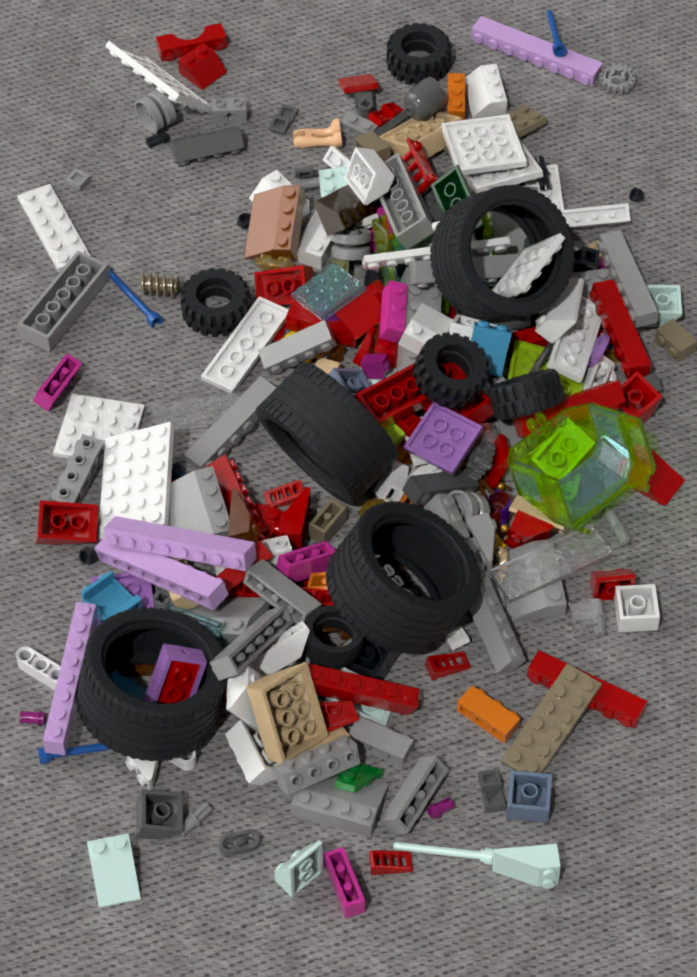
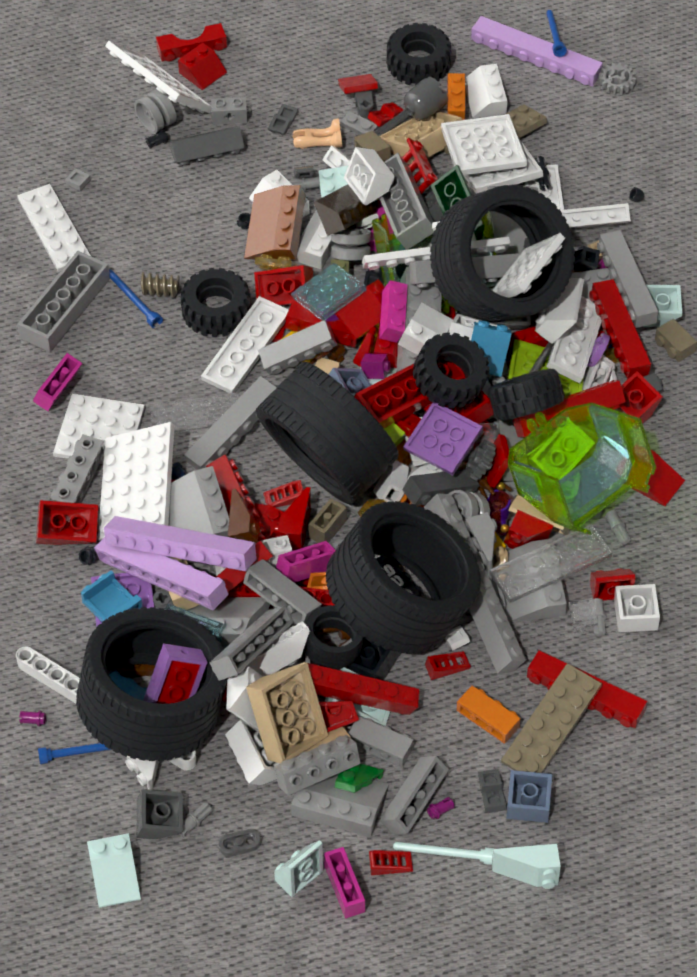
lavender brick [43,602,98,755] -> none

